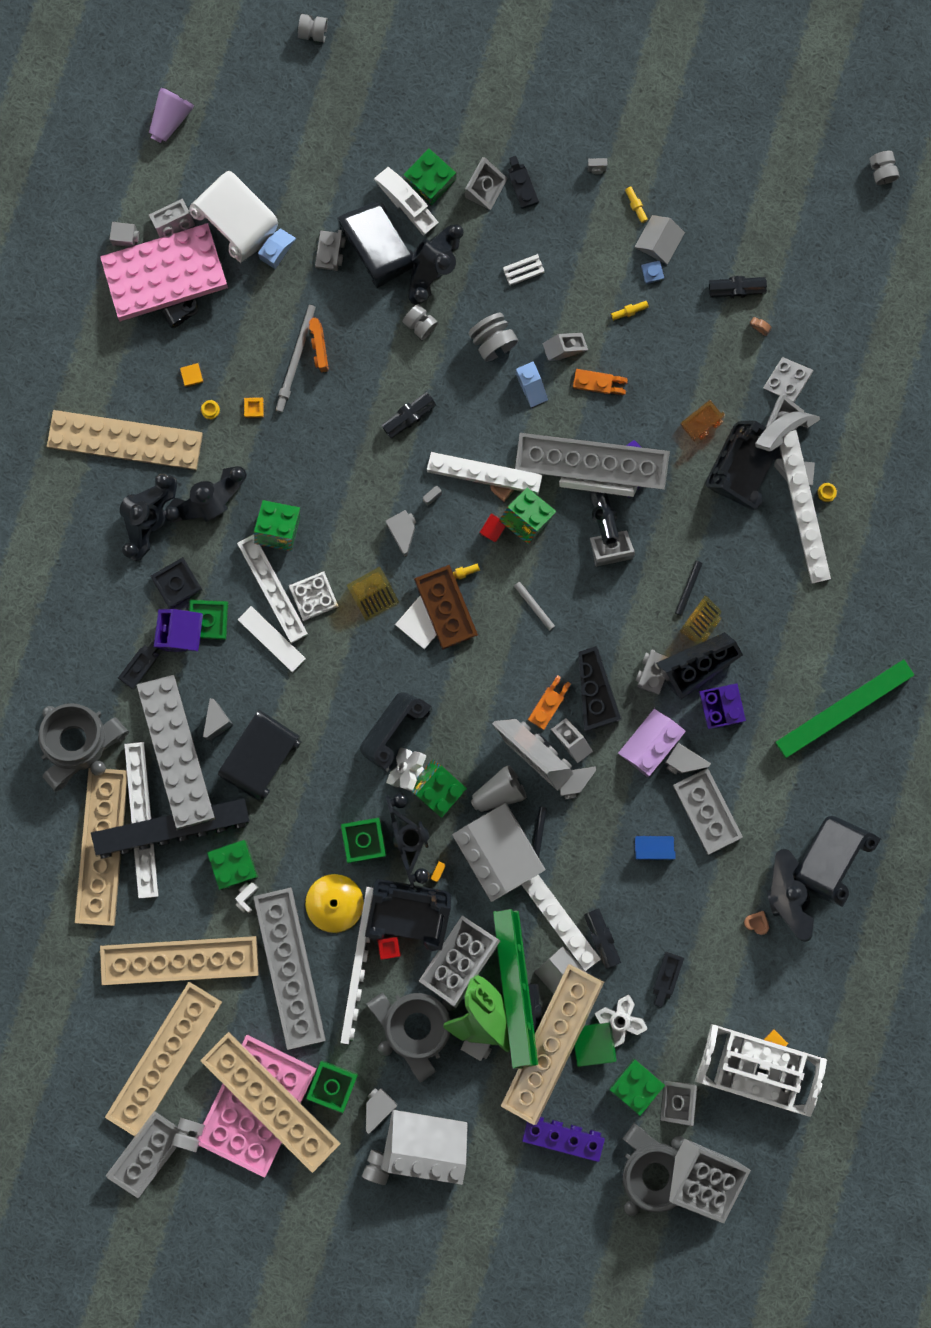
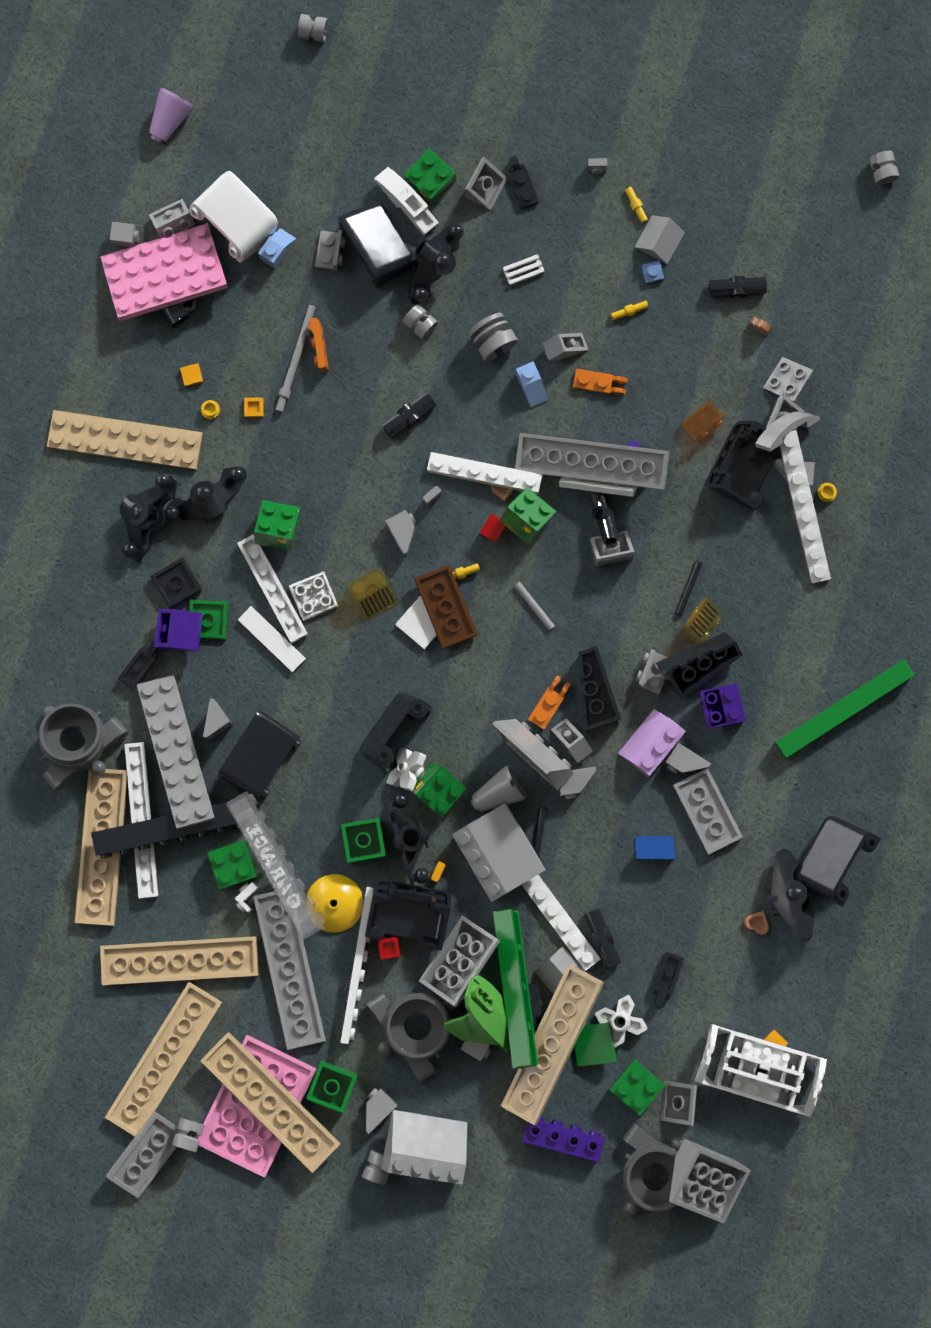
none -> clear brick [226,791,325,940]

